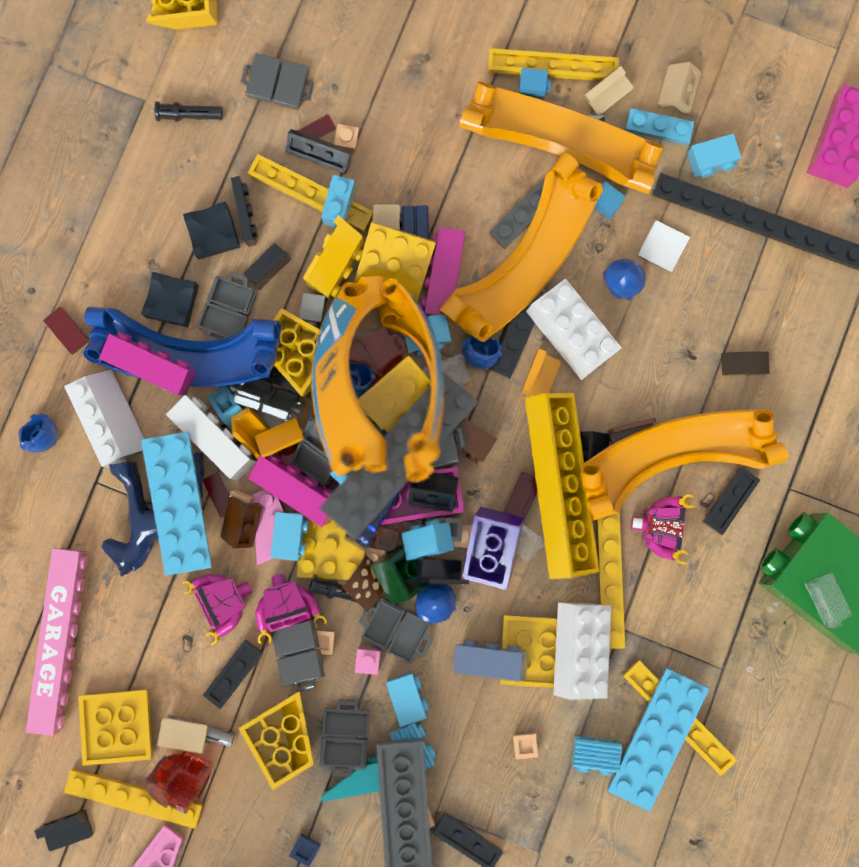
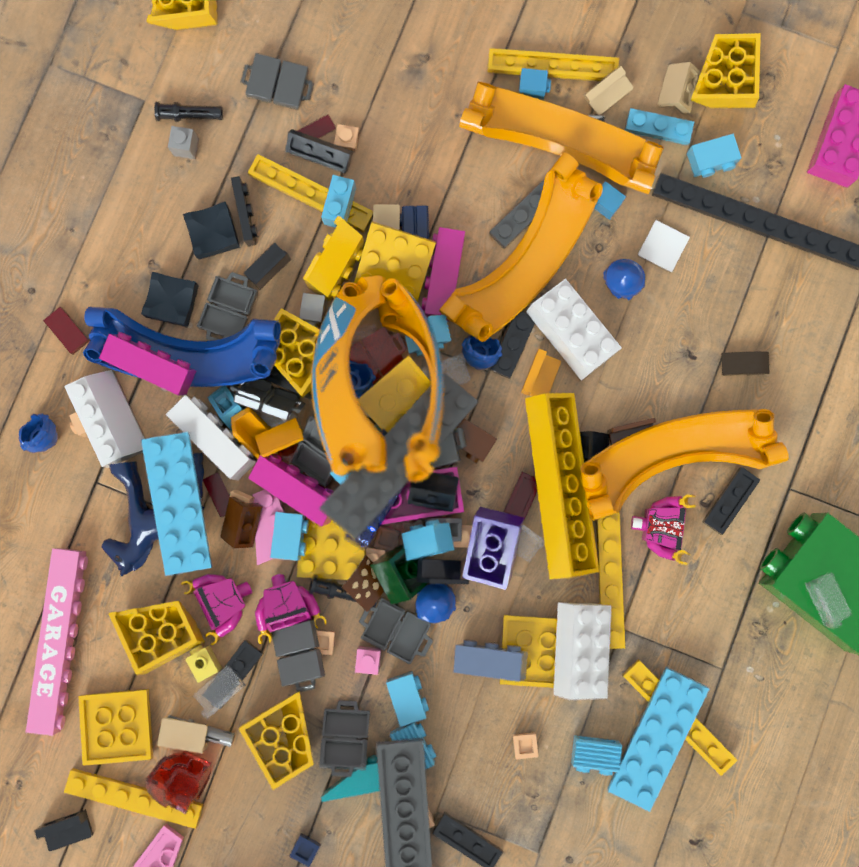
none -> light nougat plate [69,412,87,437]
none -> yellow wedge [108,601,205,675]
none -> light grey brick [168,126,199,159]
none -> light yellow brick [185,645,223,683]
none -> clear panel [194,665,246,719]
none -> yellow wedge [691,33,761,108]

